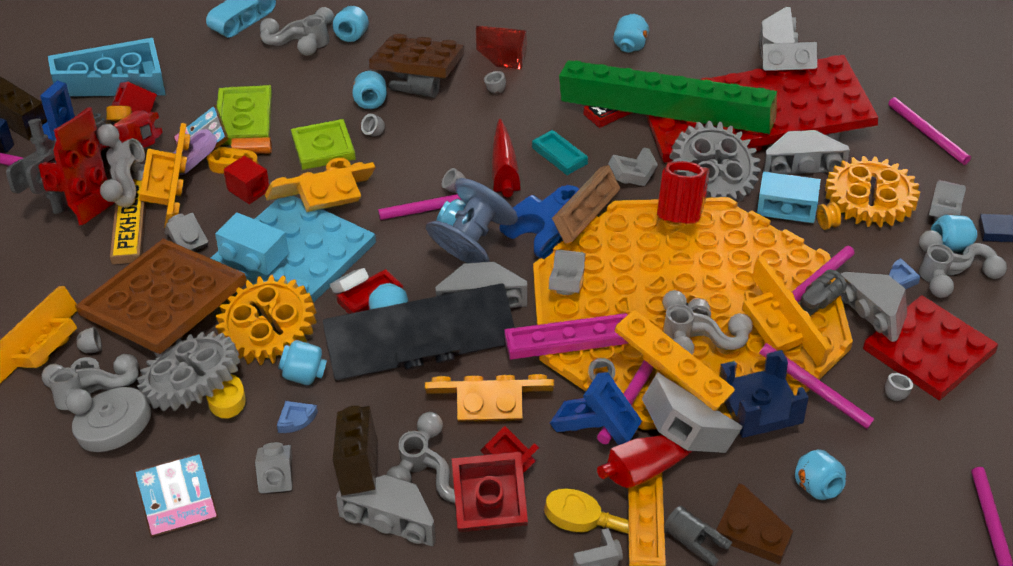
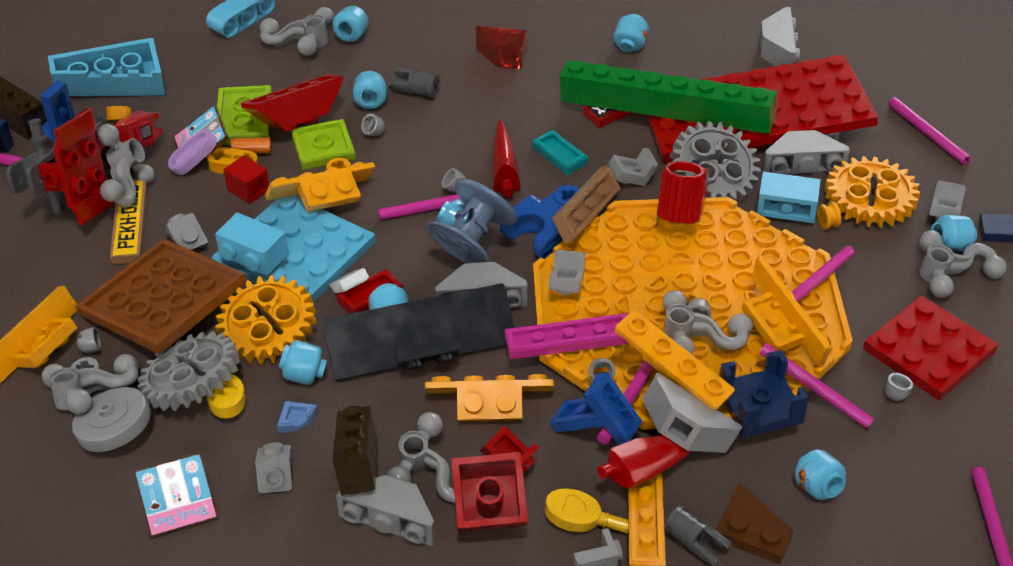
red panel [111,82,157,113] -> none
light orange bracket [139,123,190,228] -> none
reddish brown plate [369,34,464,78] -> none
light grey hinge [484,71,506,94] -> none
light grey bracket [762,42,817,71] -> none
dark grey hinge [798,269,847,317] -> none
light grey slope [841,272,907,342] -> none
medium blue tile [889,258,920,289] -> none
none -> red wedge [240,74,344,131]

